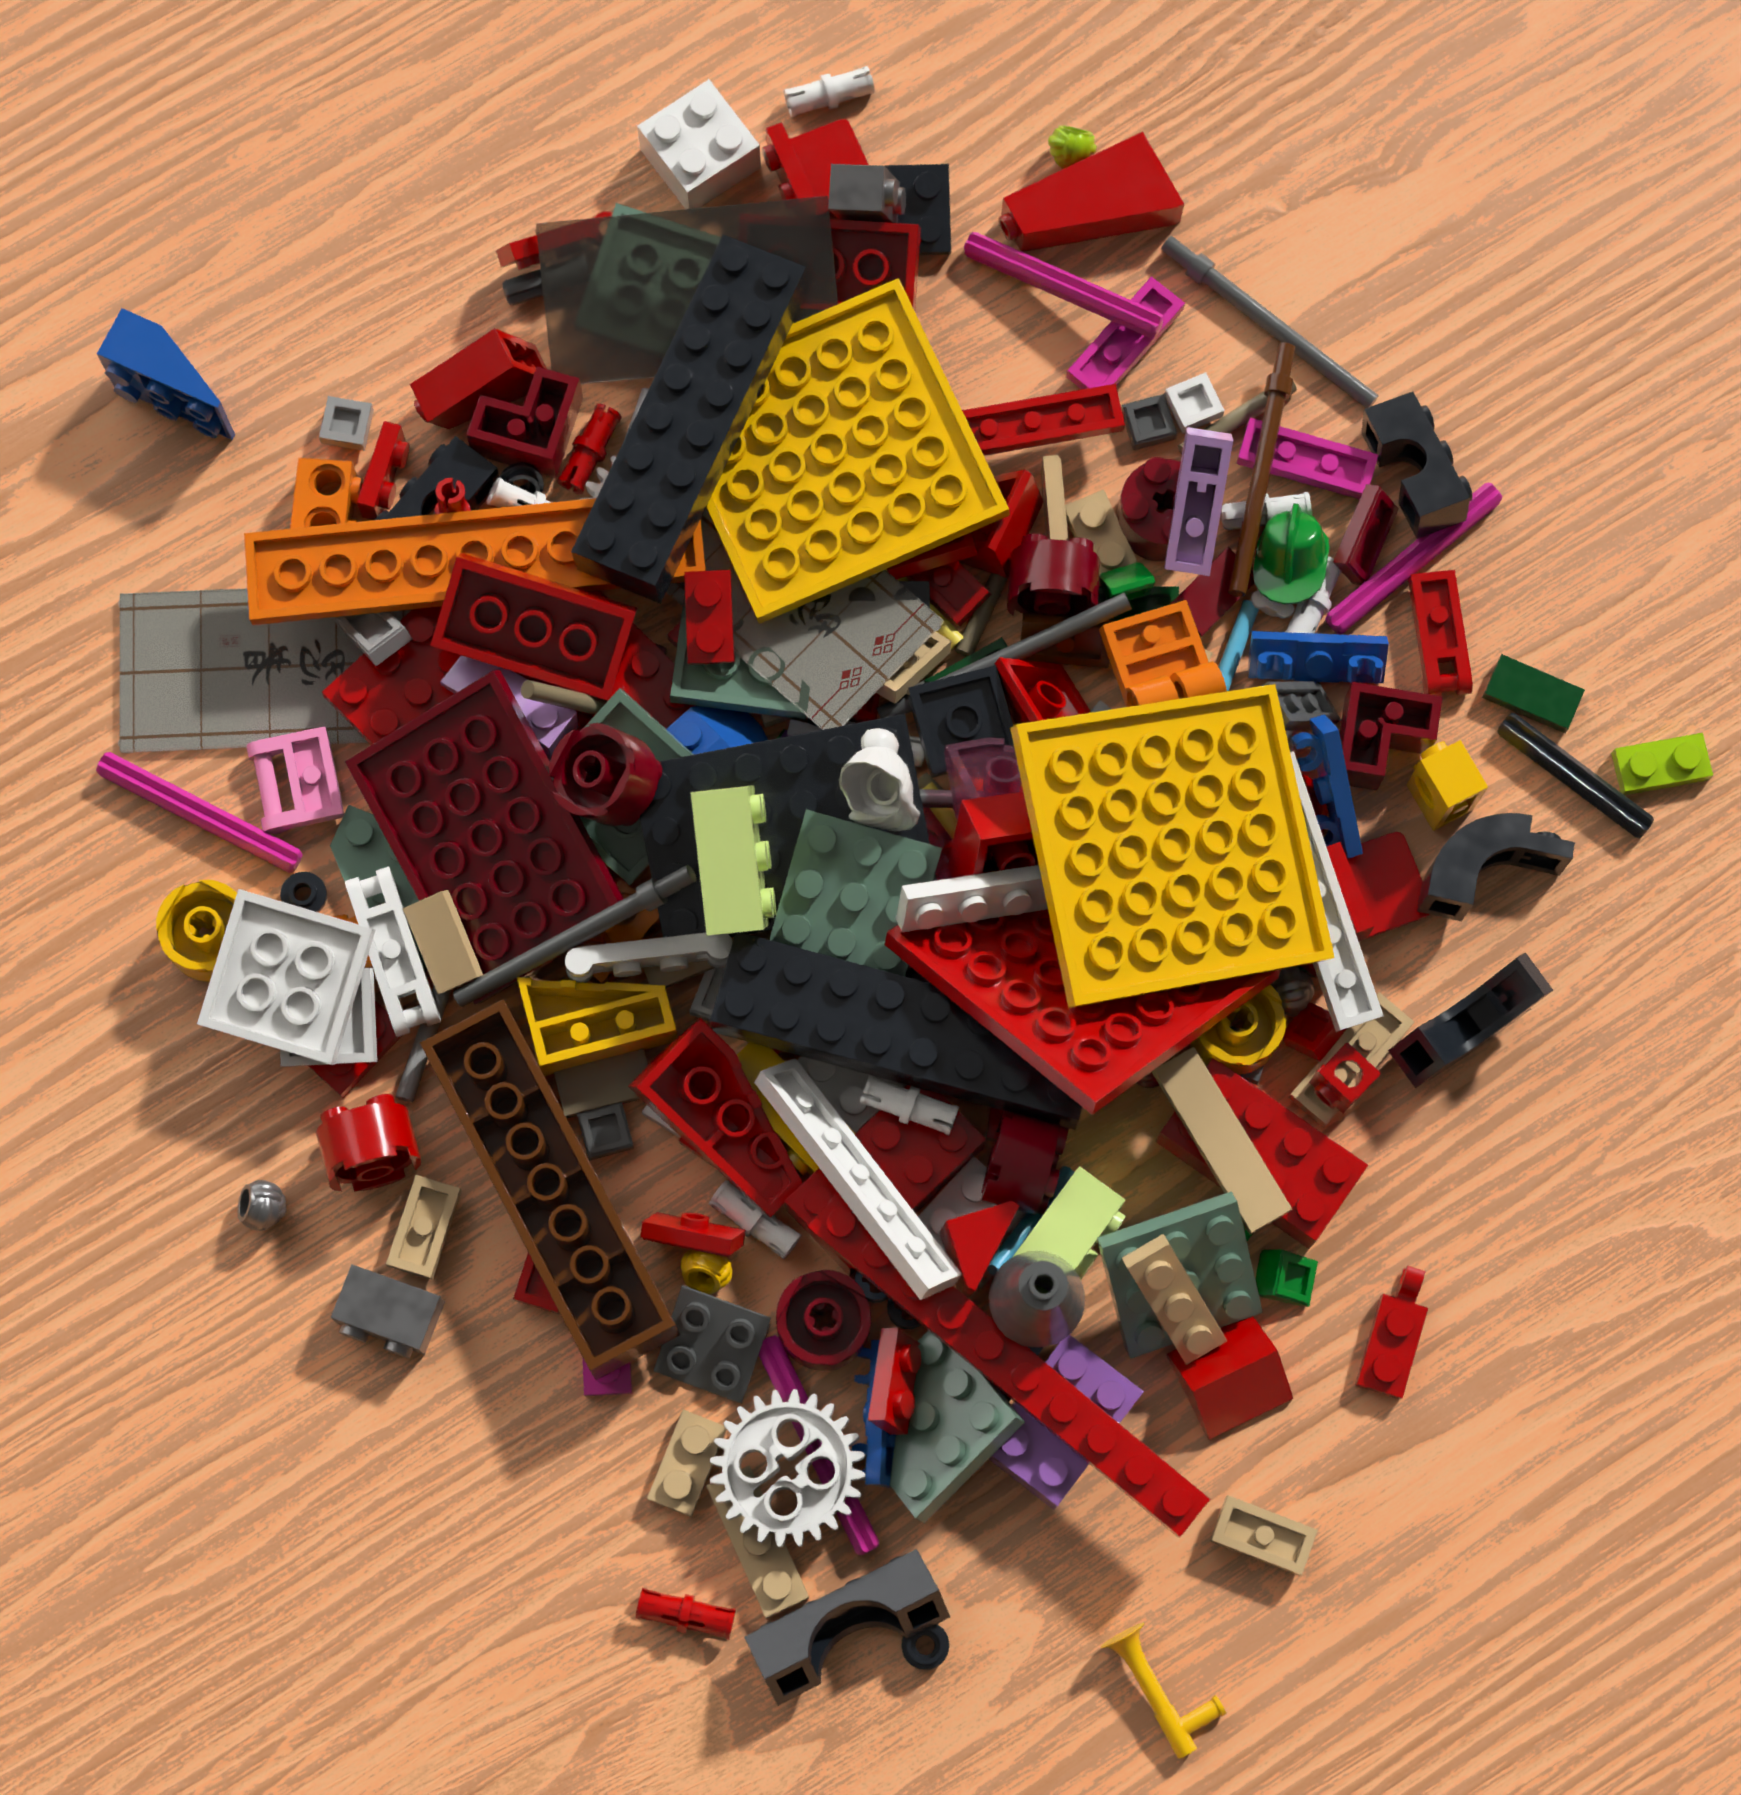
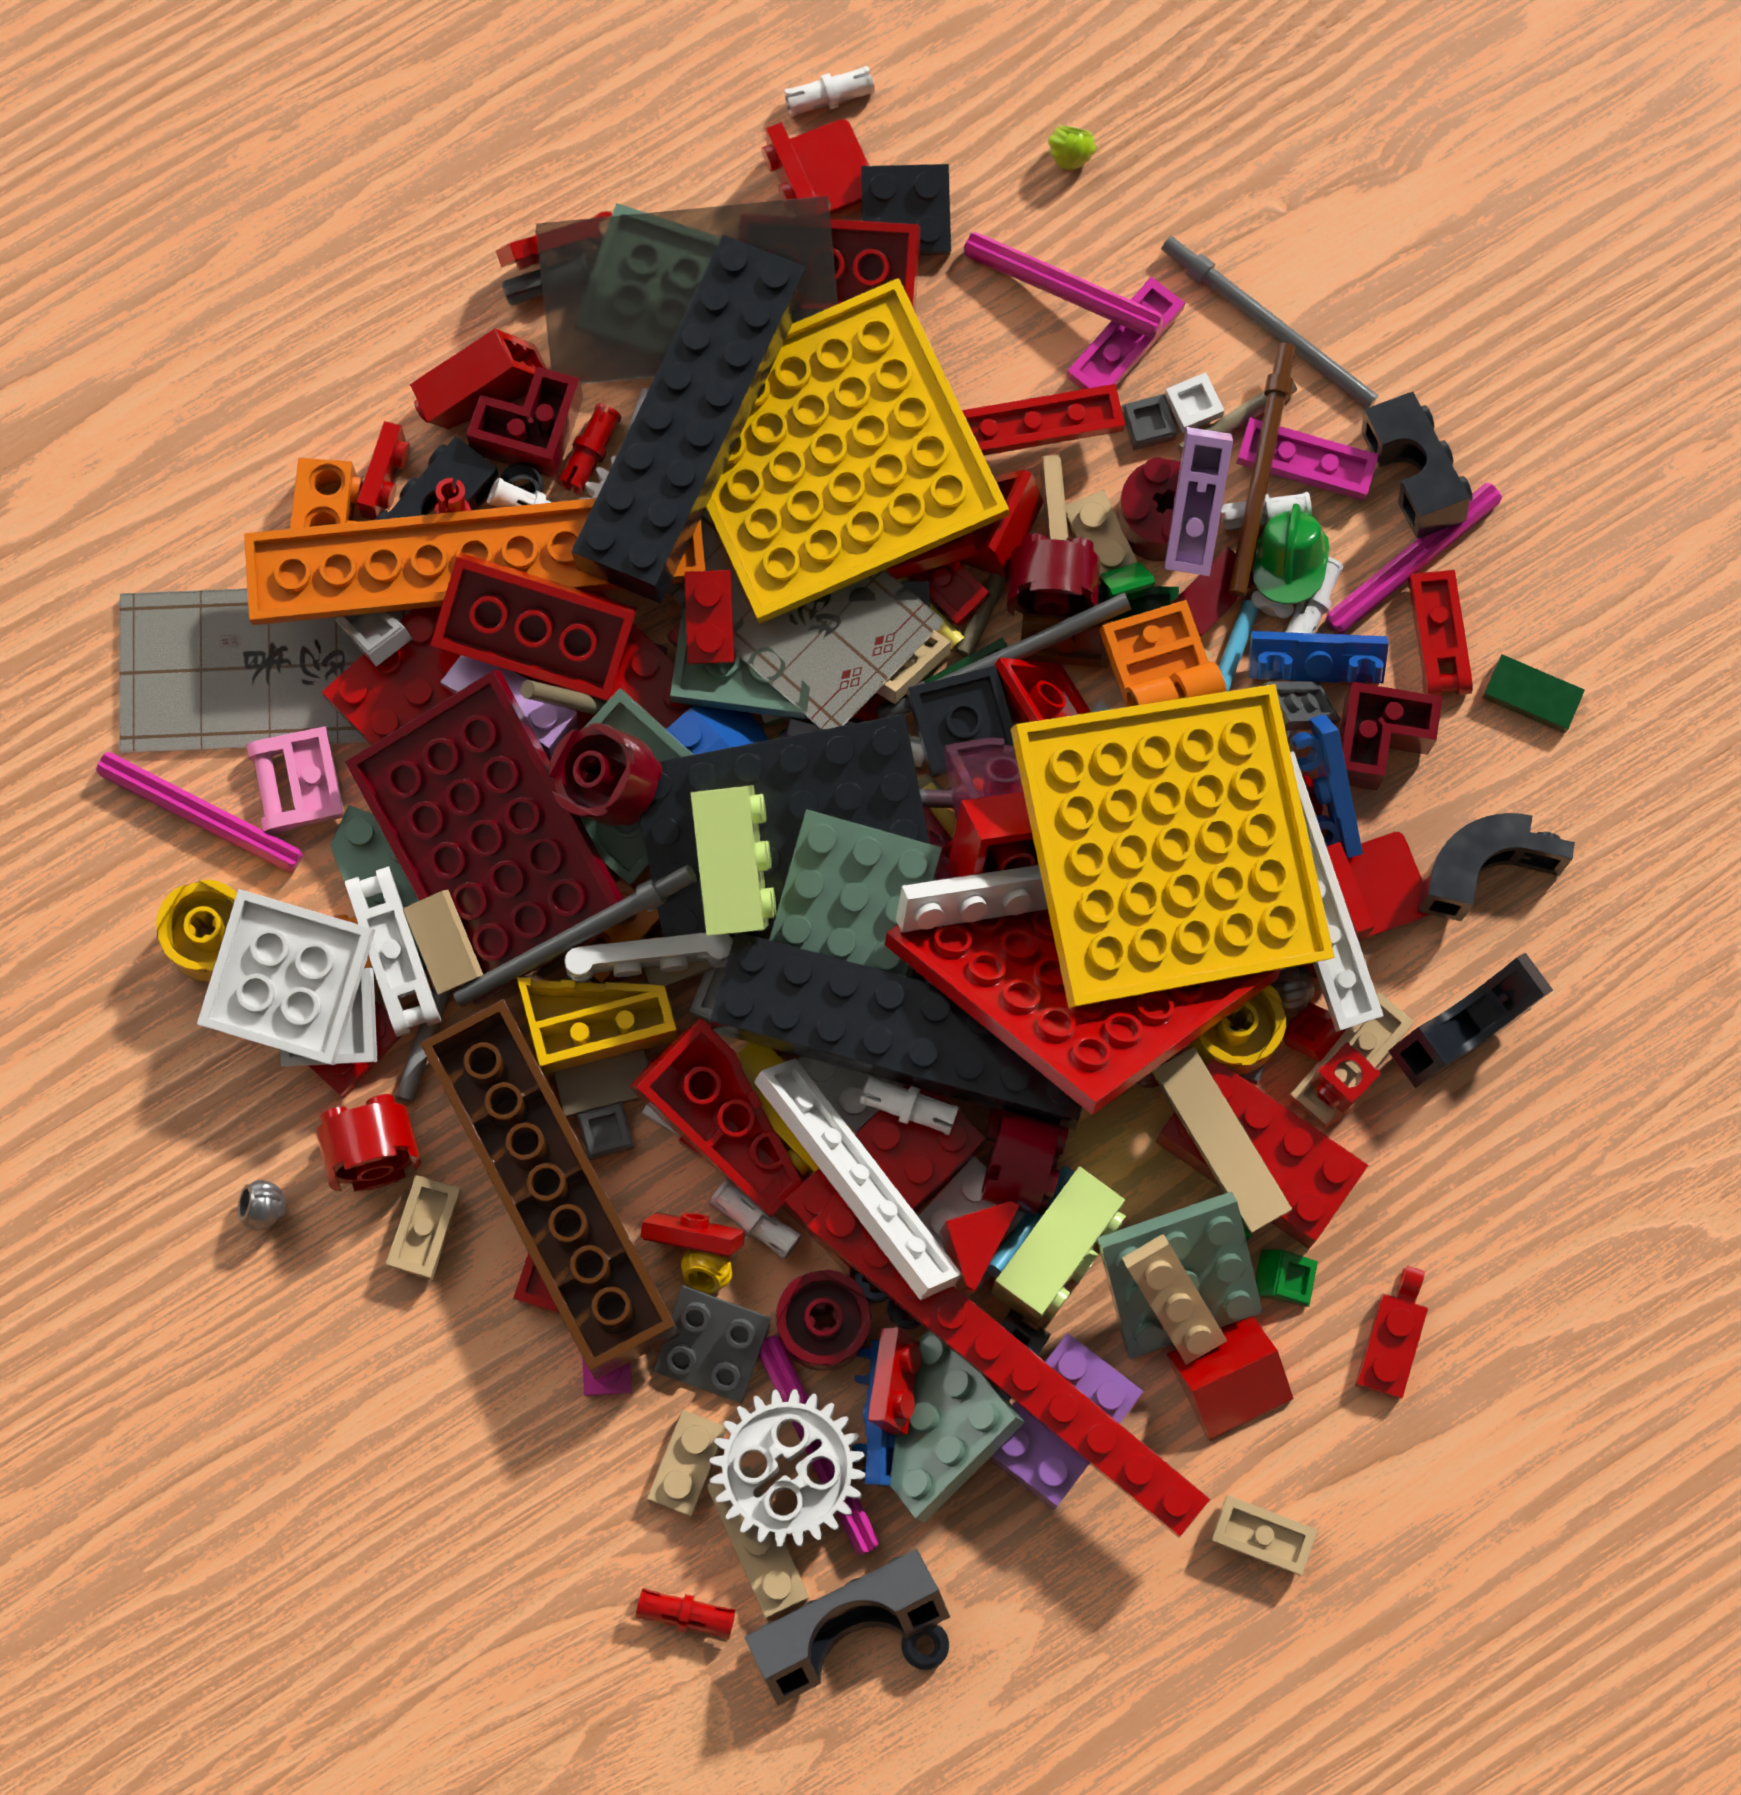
blue slope [97,308,235,440] -> none
black plate [280,872,327,913] -> none
light grey plate [319,396,374,451] -> none
flat silver brick [331,1264,445,1358] -> none
white brick [637,79,761,214] -> none
flat silver brick [828,164,906,223] -> none
white hair [839,728,920,831] -> none
dark grey cone [989,1251,1085,1347] -> none
red slope [998,131,1184,252] -> none
yellow piece [1100,1622,1226,1759] -> none
dark red tile [1333,484,1399,585] -> none
yellow brick [1406,740,1488,831] -> none
black axle [1497,713,1654,838] -> none
lime plate [1611,733,1714,795] -> none

